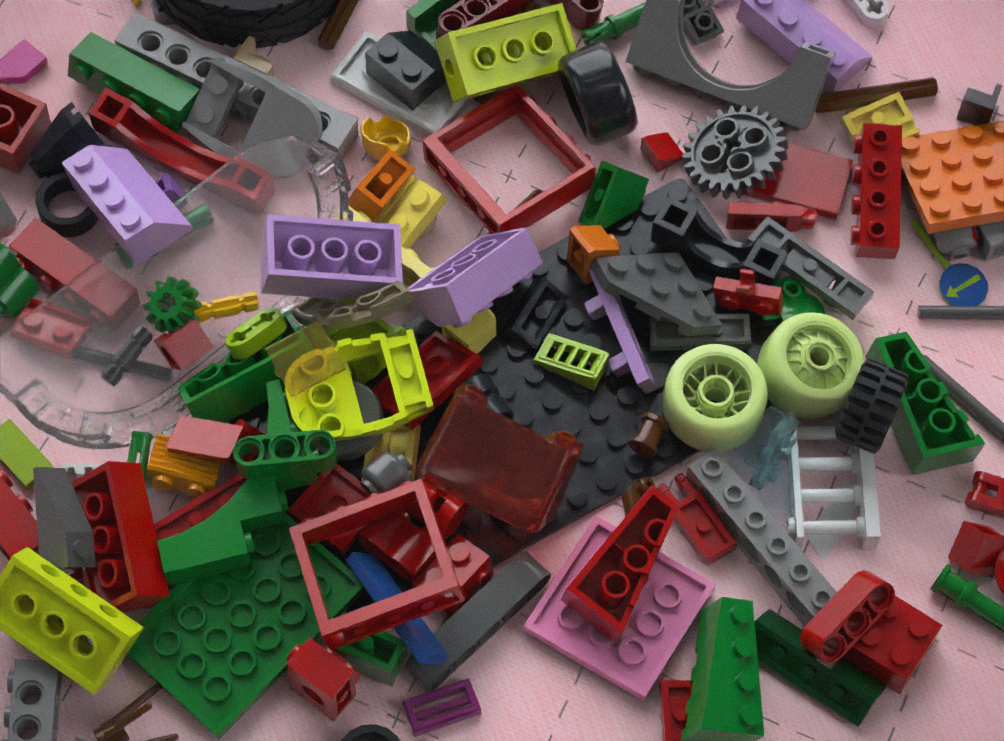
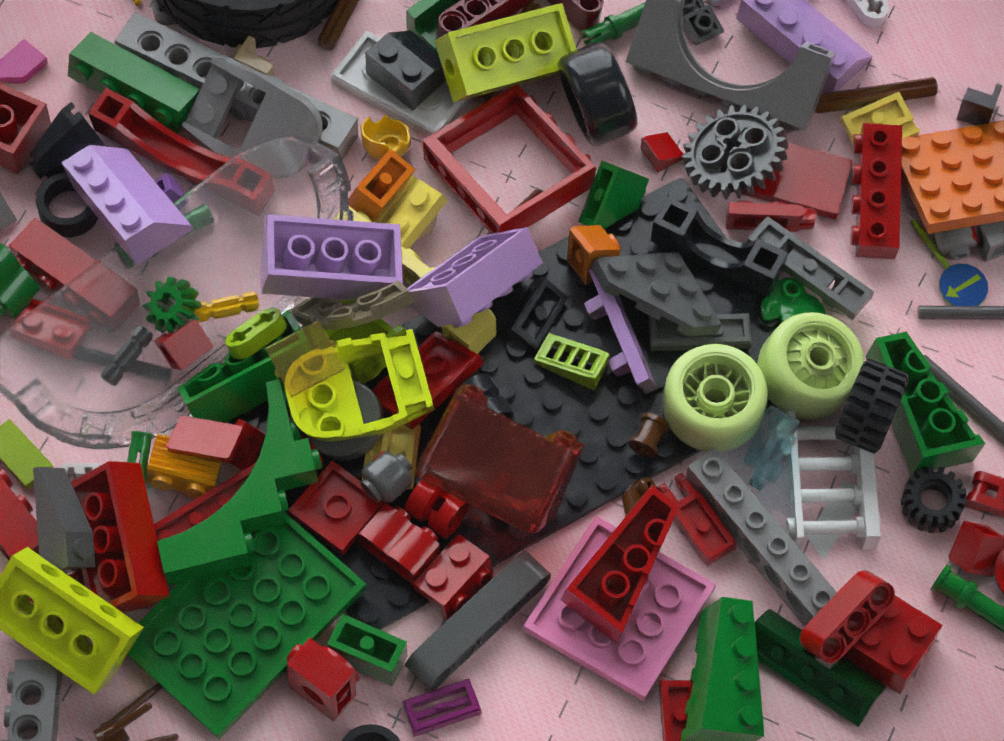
green beam [233,430,338,479] -> none
red window [289,478,465,650] -> none
blue tile [346,552,449,665] -> none
red plate [713,269,784,316] -> none
none -> black tyre [901,466,967,534]

